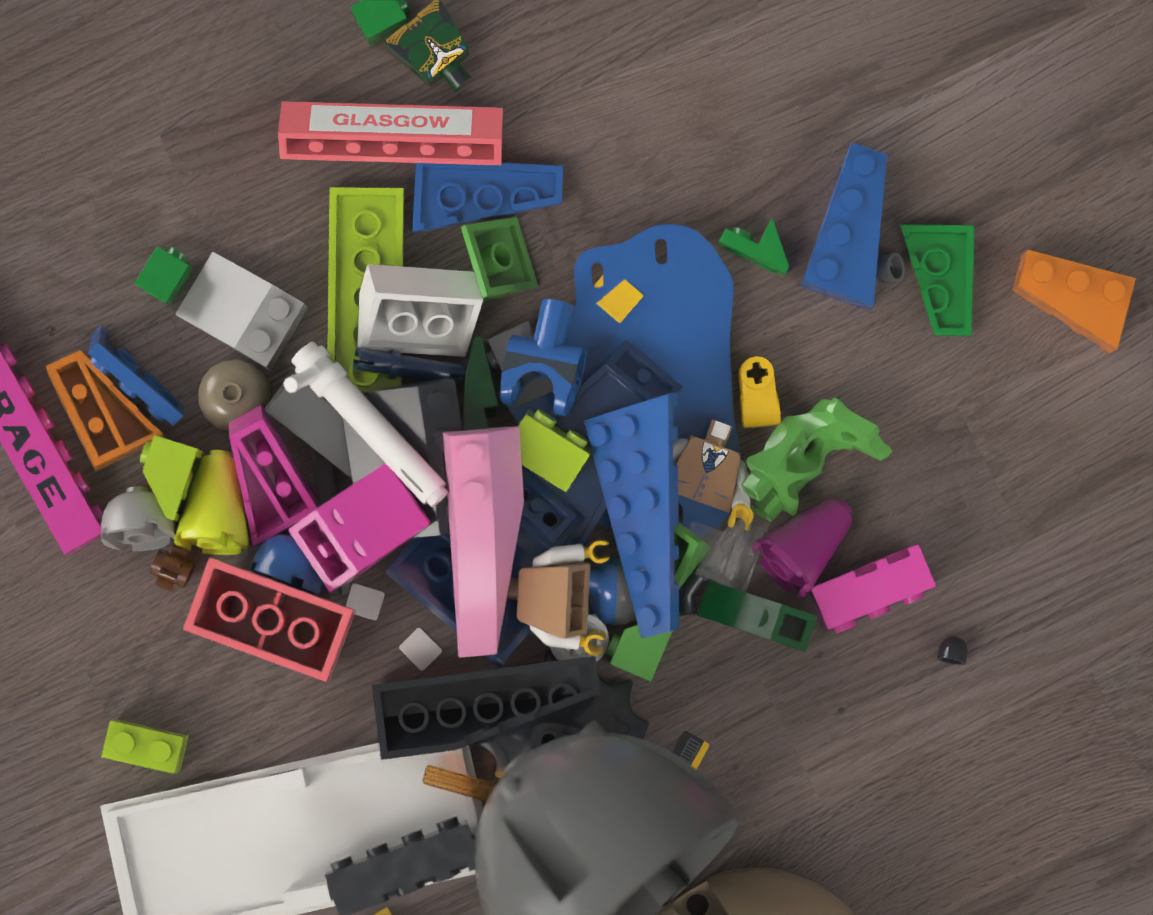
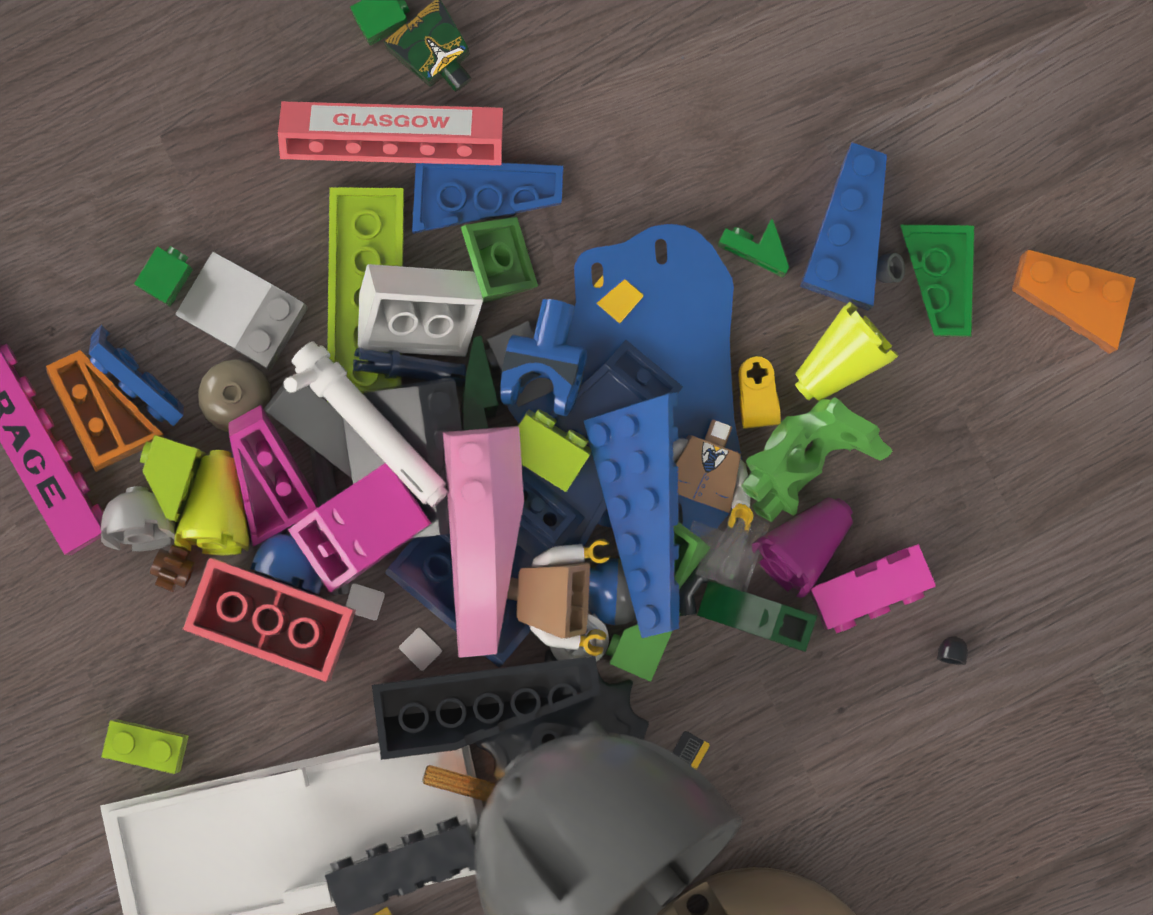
none -> neon yellow cone [795,301,899,401]

